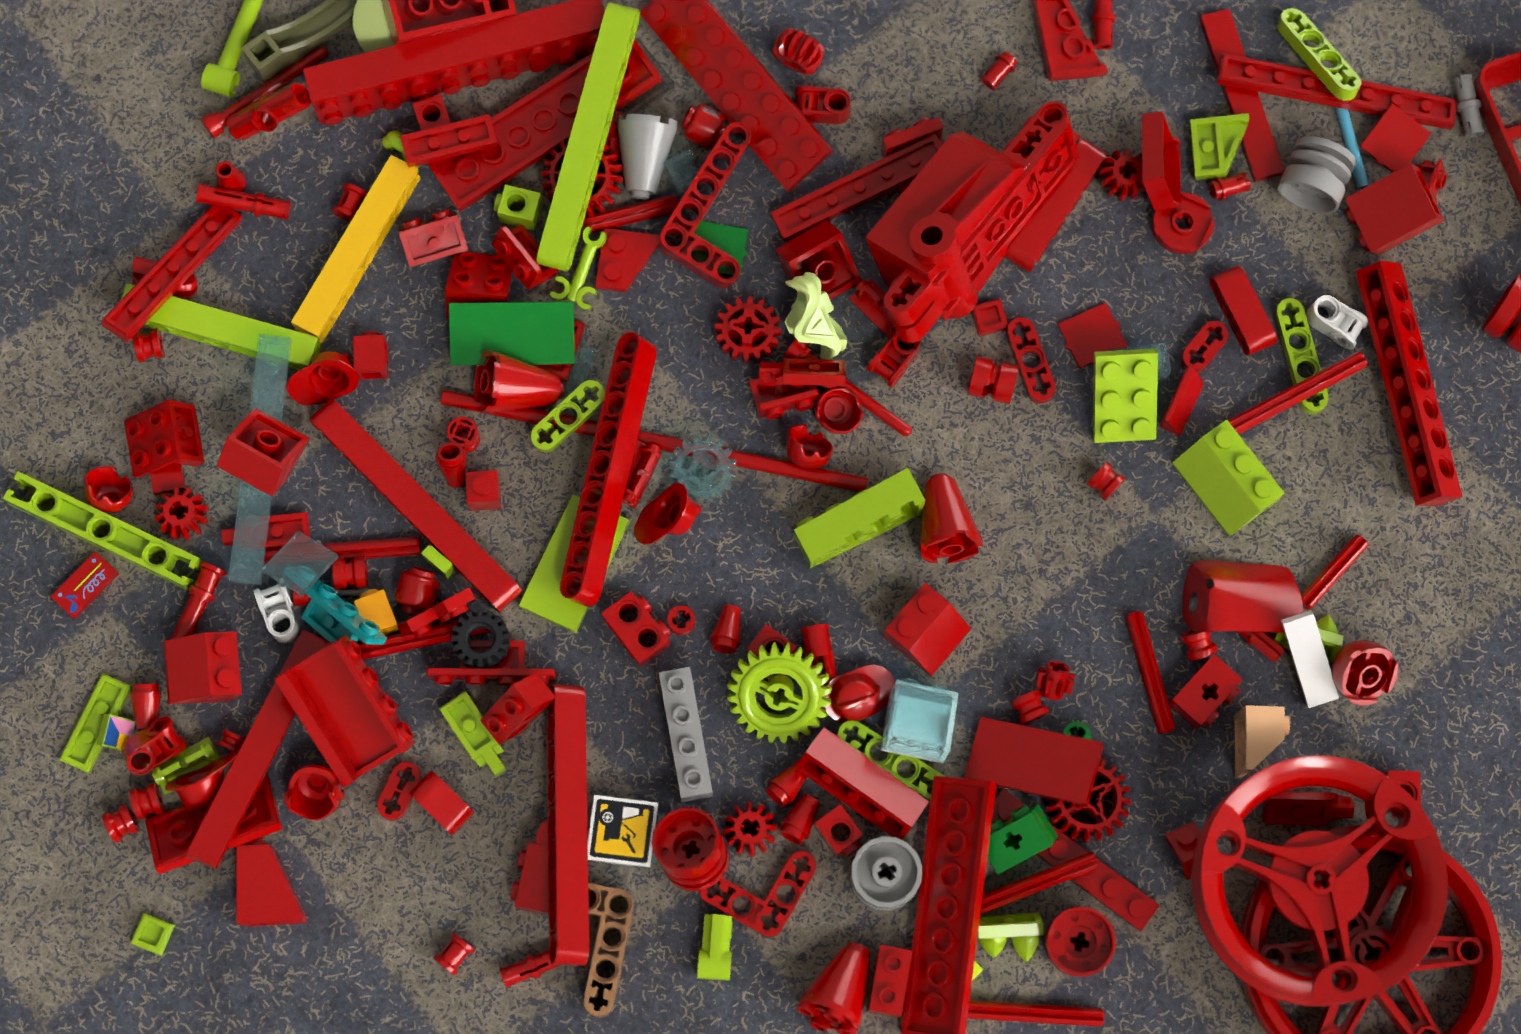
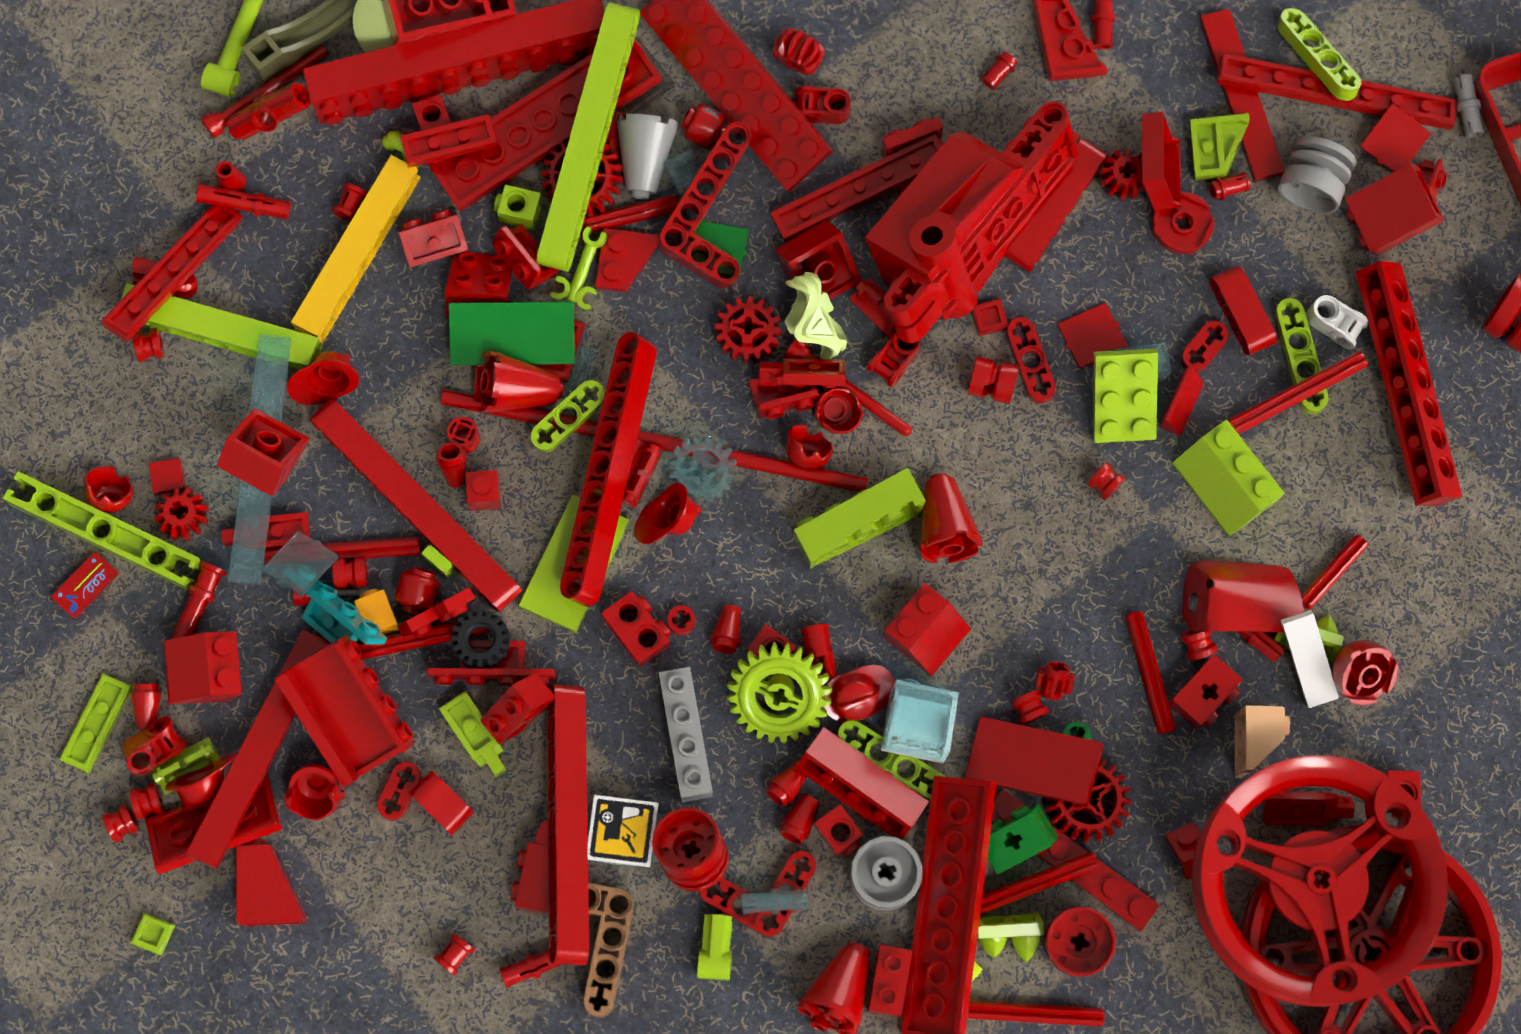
tile [96,714,136,752] -> none
red bracket [124,399,205,478] -> none
red bush [216,729,245,754] -> none
white piece [254,579,300,644] -> none
red brick [353,331,389,380] -> none
red gear [723,802,778,857] -> none
medium azure bar [1335,107,1369,190] -> none
none -> clear light blue pin [742,888,808,915]

